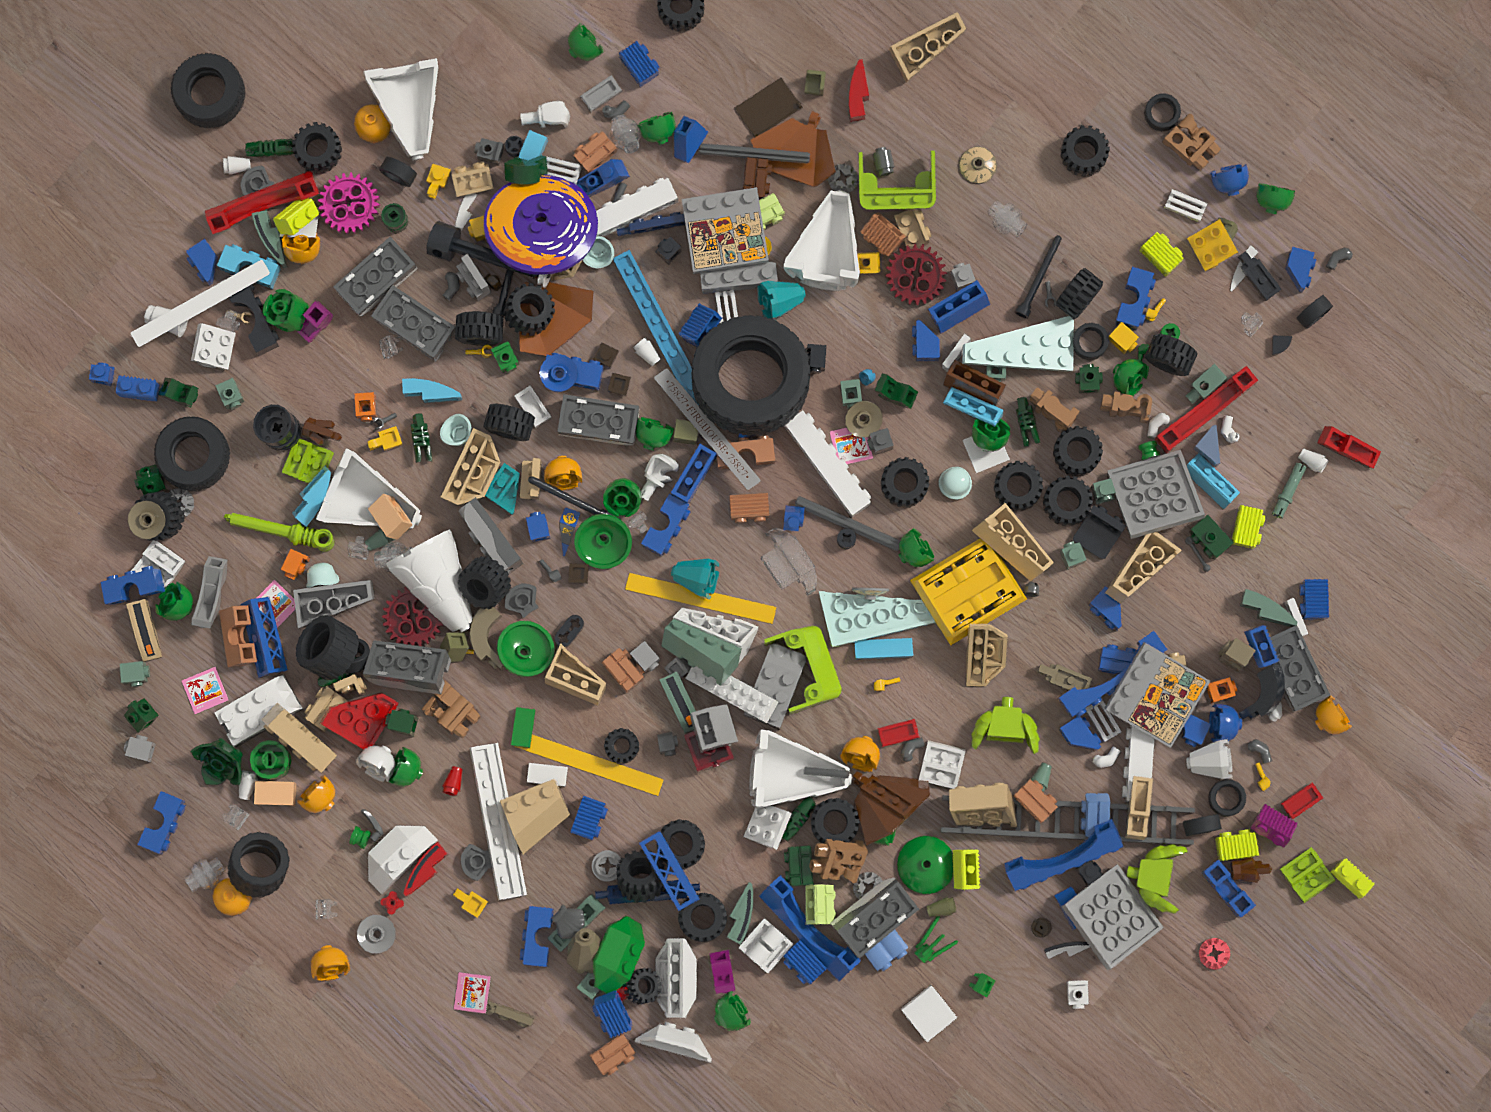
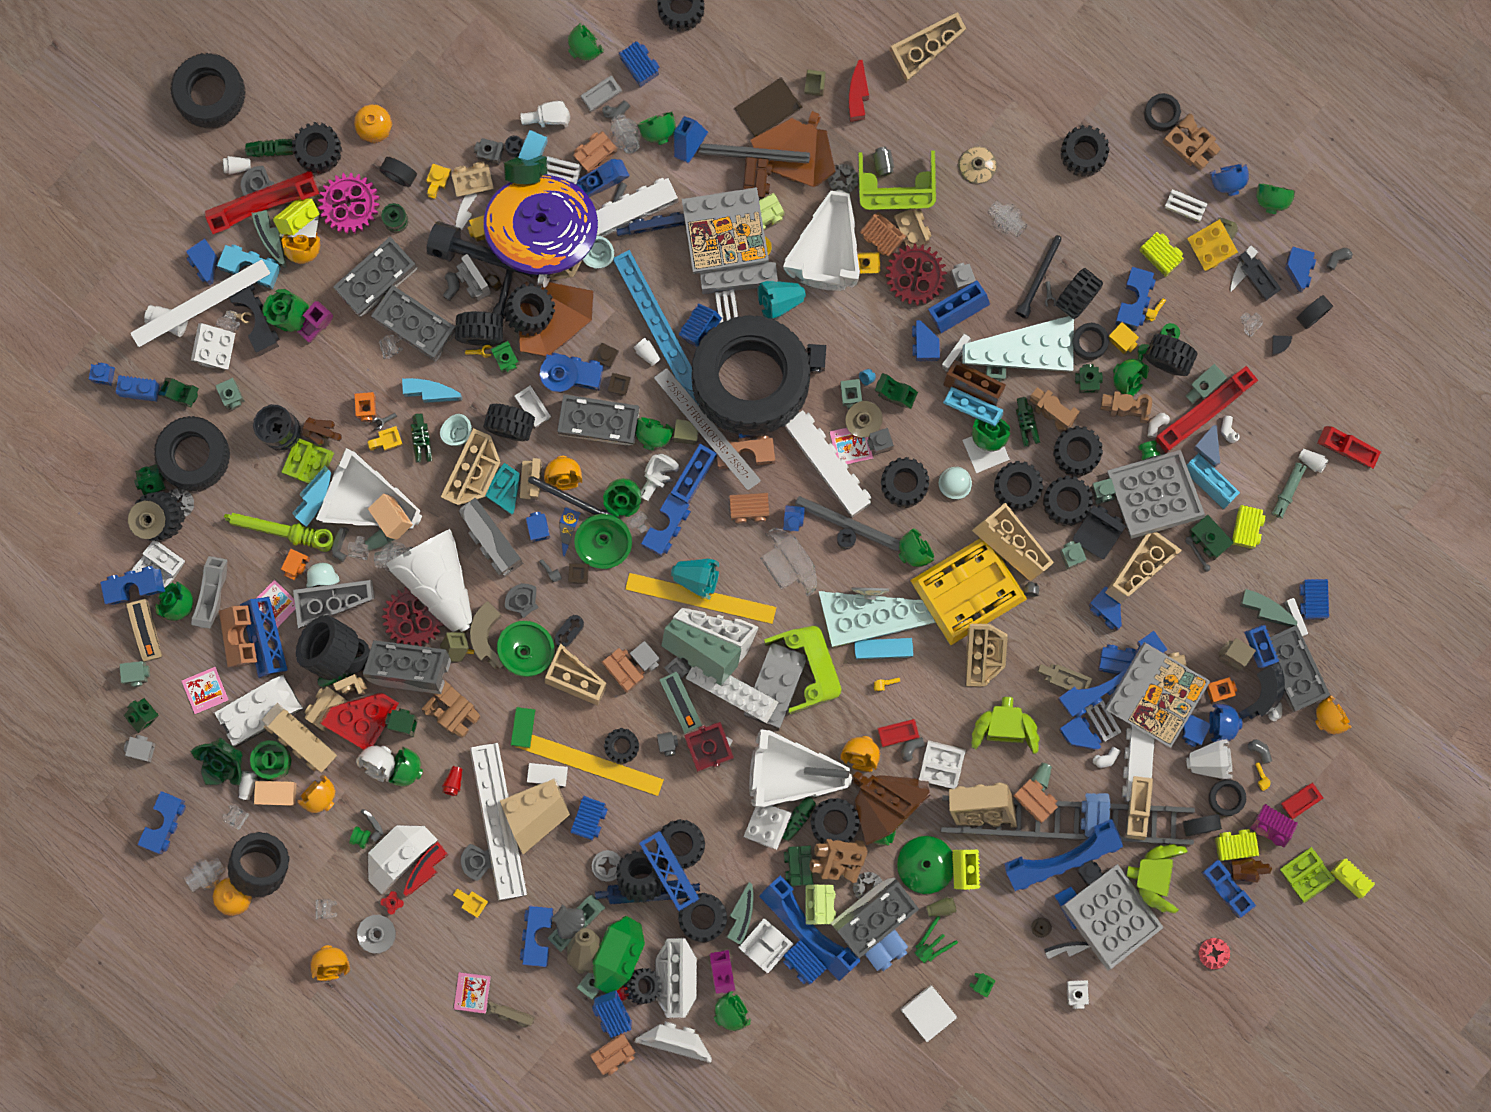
white cone [363,58,438,160] -> none
black tyre [458,556,511,610] -> none
black brick [655,237,682,265] -> none
light grey slope [690,705,738,752] -> none
none -> dark grey piece [332,527,349,562]

